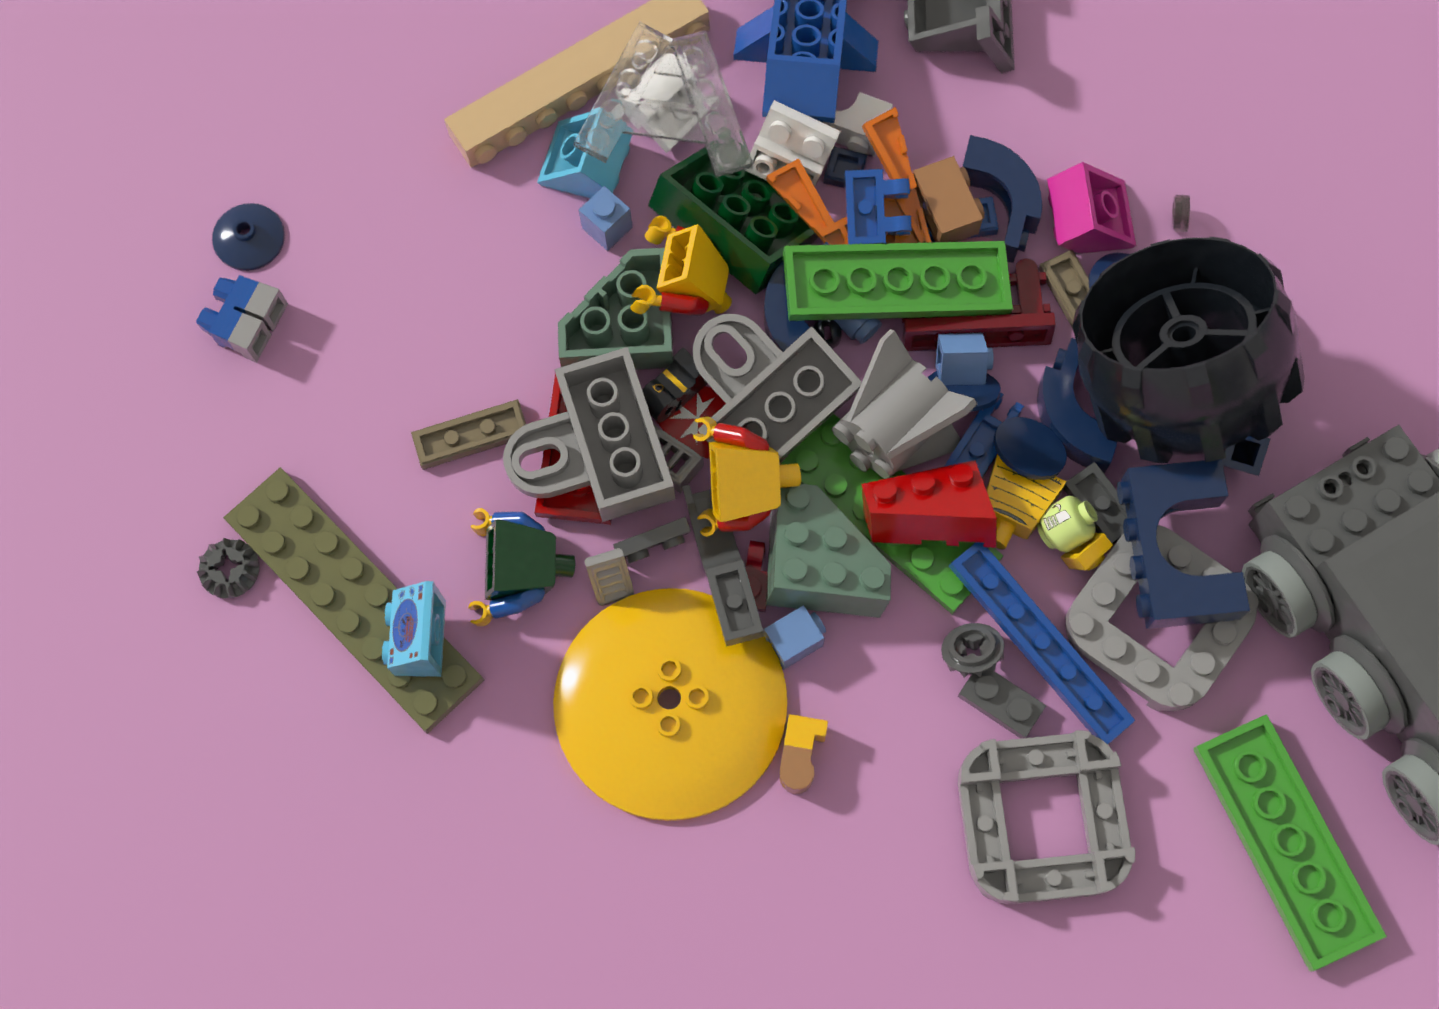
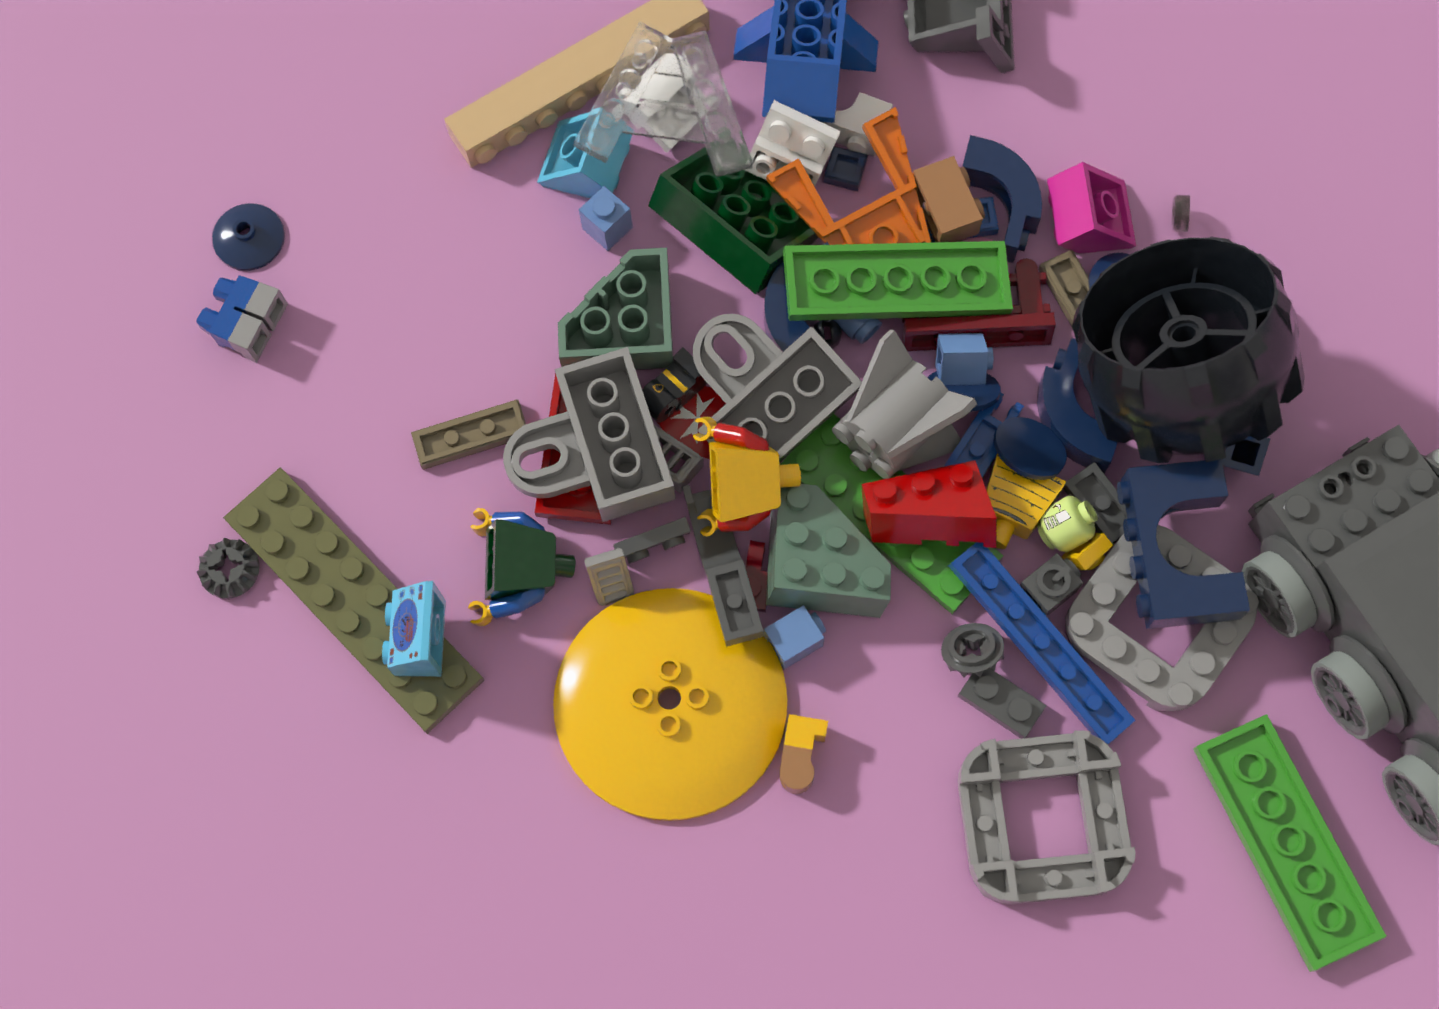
yellow torso [630,215,732,316] -> none
blue plate [845,169,912,244] -> none
none -> dark grey brick [1020,553,1083,616]

